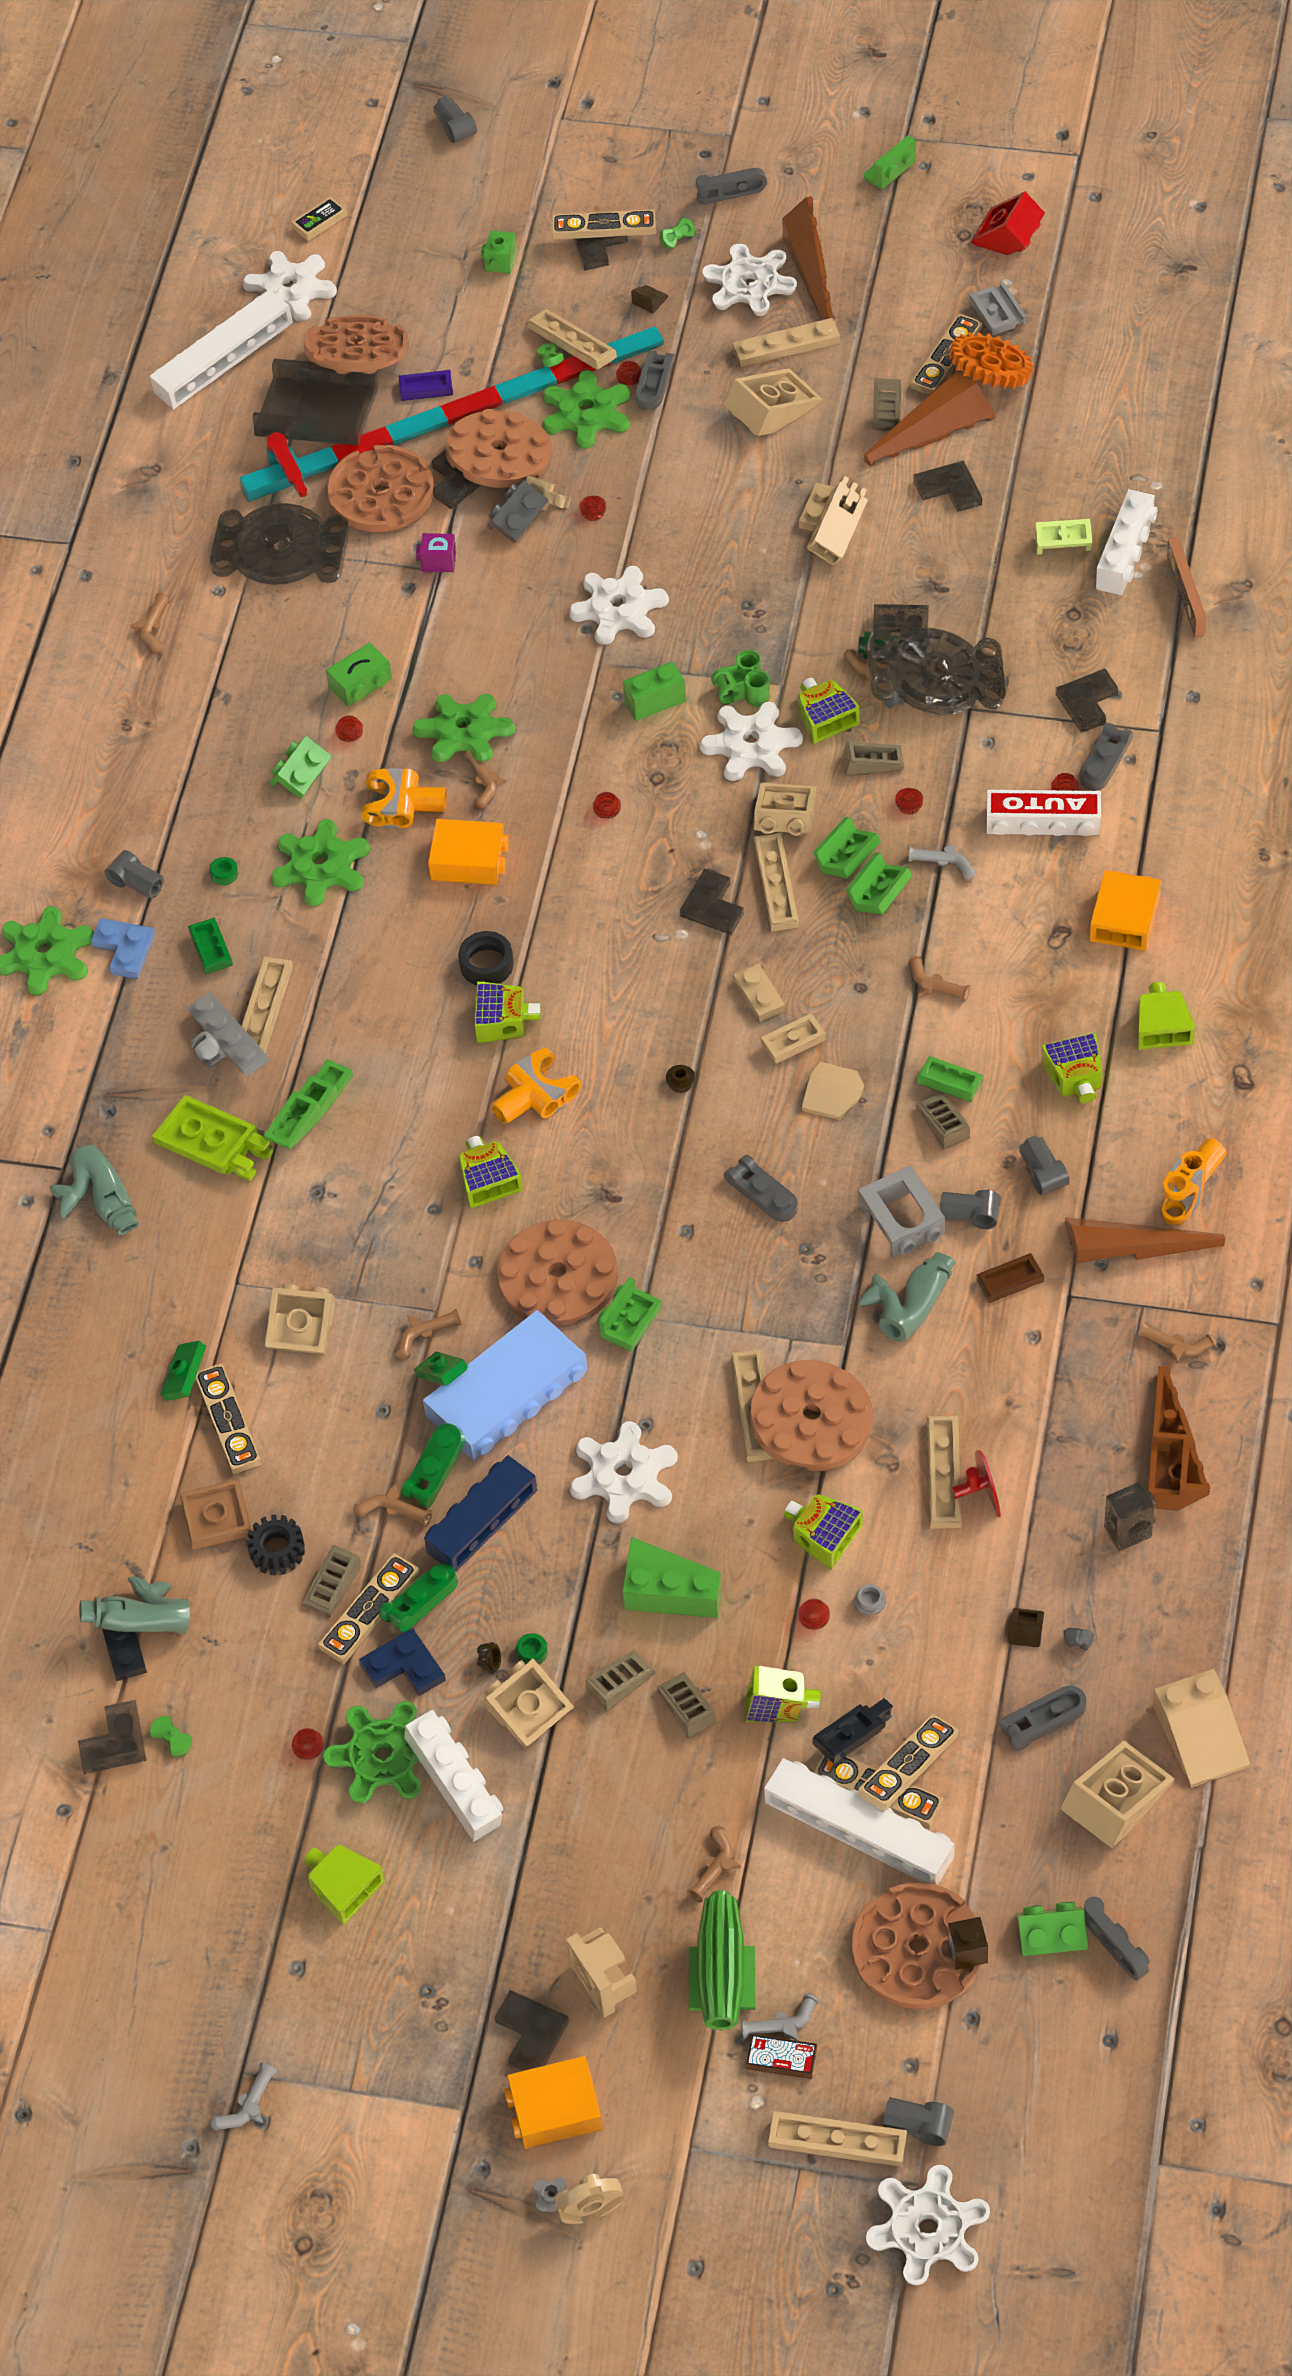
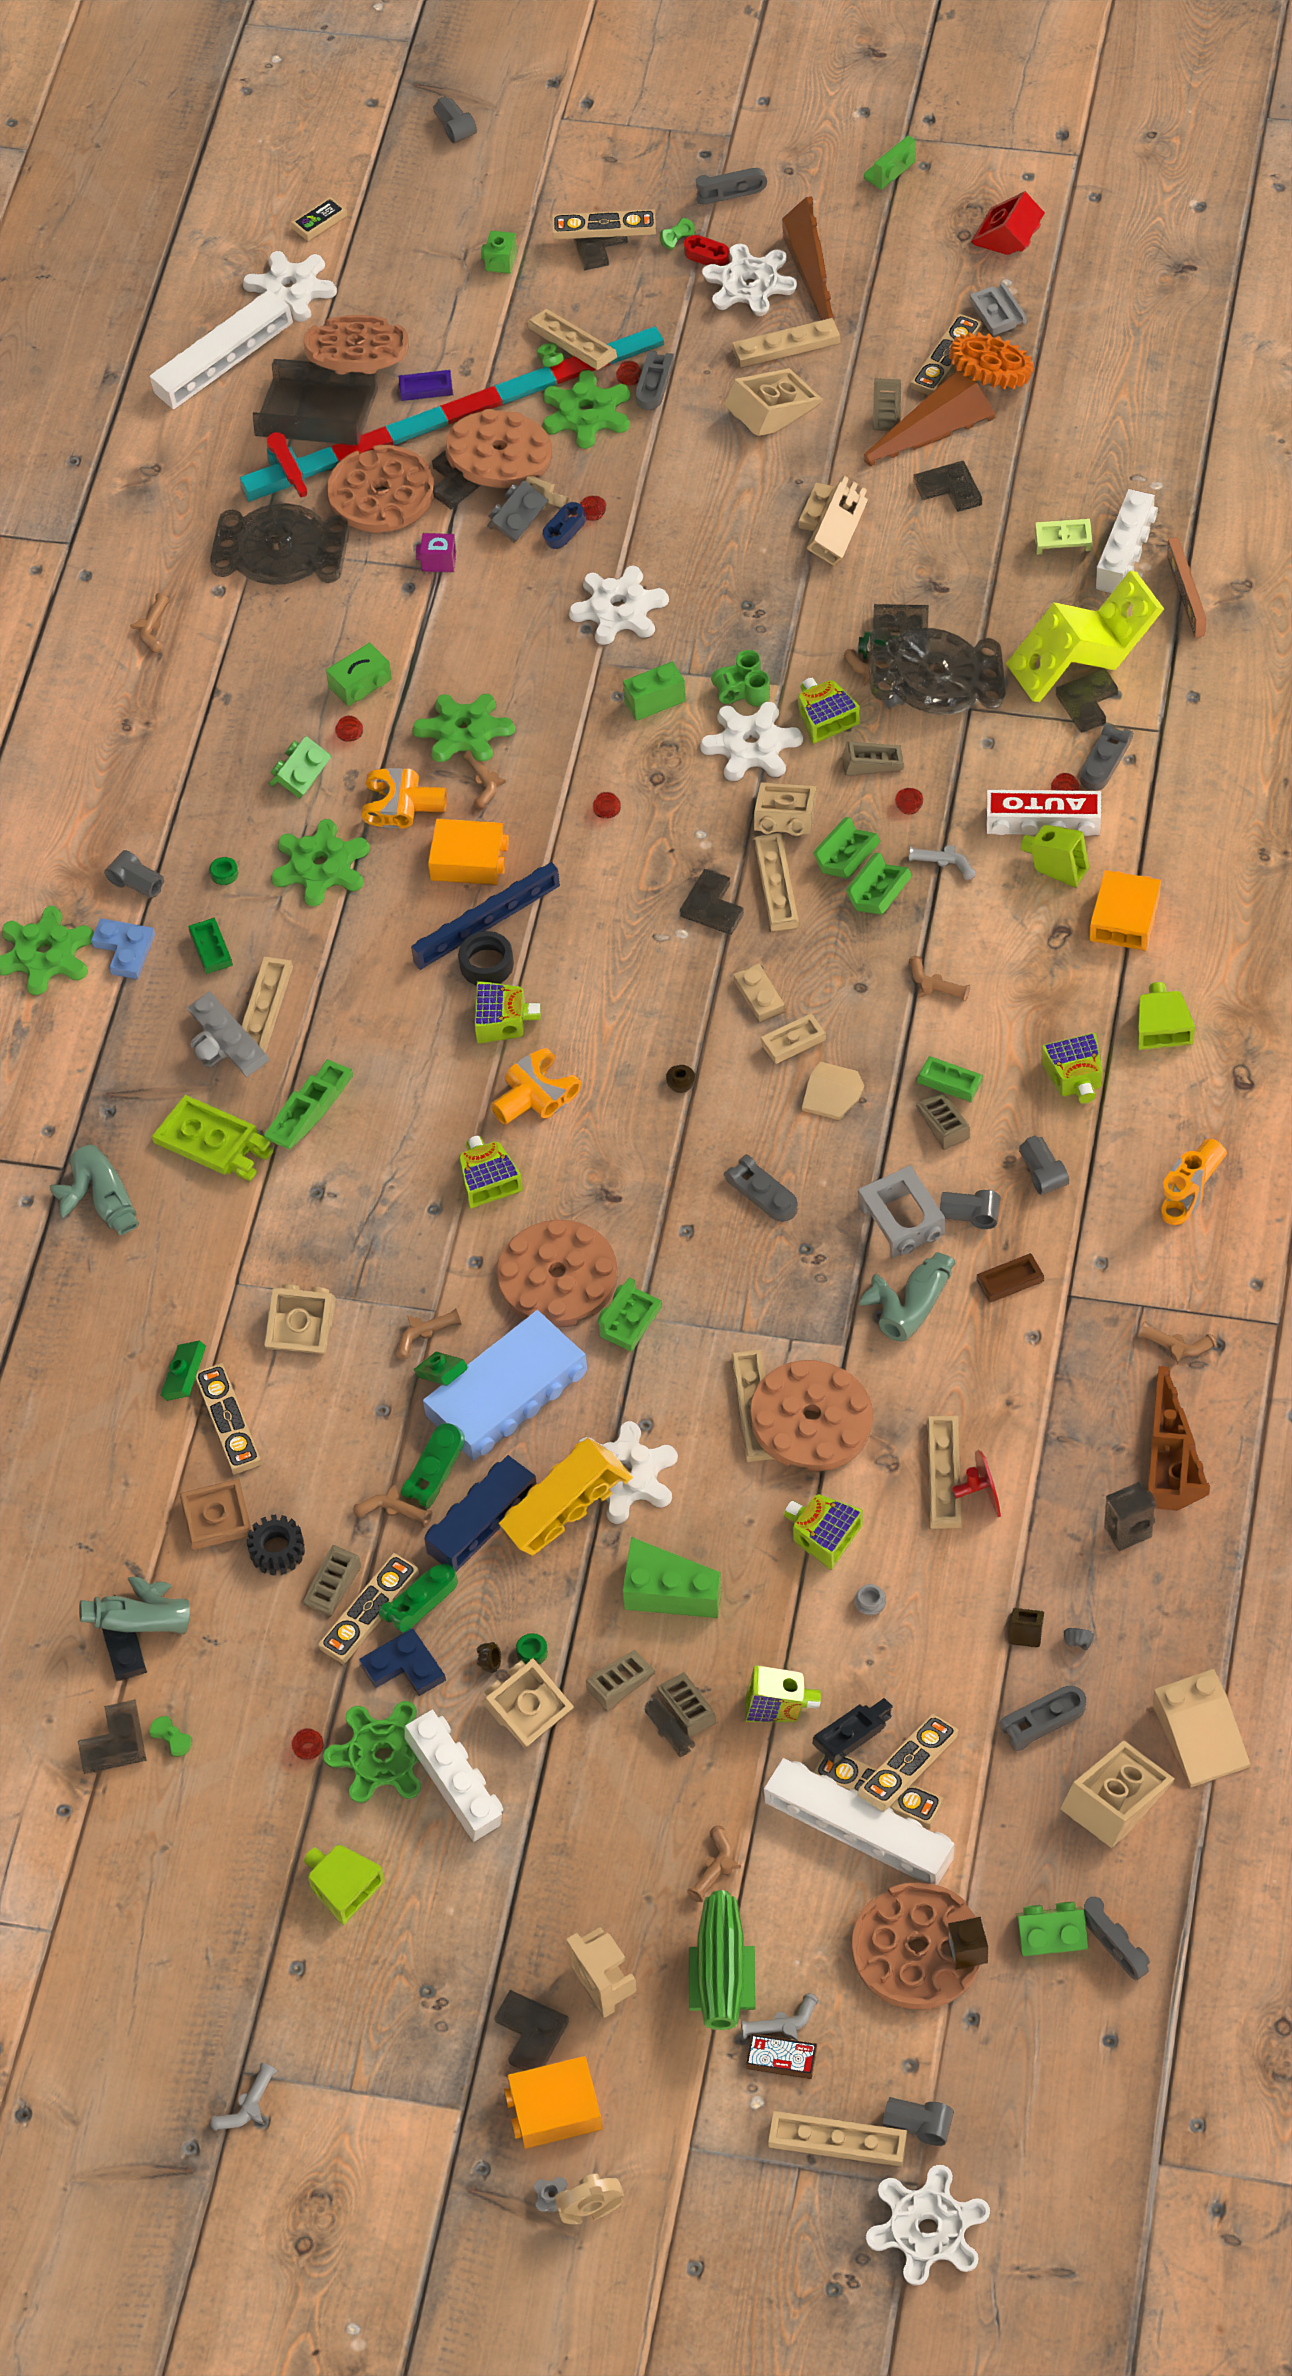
dark brown slope [631,285,668,313] -> none
clear red plate [798,1599,830,1630] -> none
dark orange wedge [1065,1217,1225,1263] -> none
none -> dark blue plate [411,862,560,970]
none -> yellow wedge [499,1437,634,1556]
none -> dark blue beam [542,502,586,549]
none -> clear smoke axle [644,1698,695,1757]
none -> red beam [684,235,730,266]
none -> neon yellow bracket [1006,571,1164,702]
none -> lime torso [1021,825,1090,888]

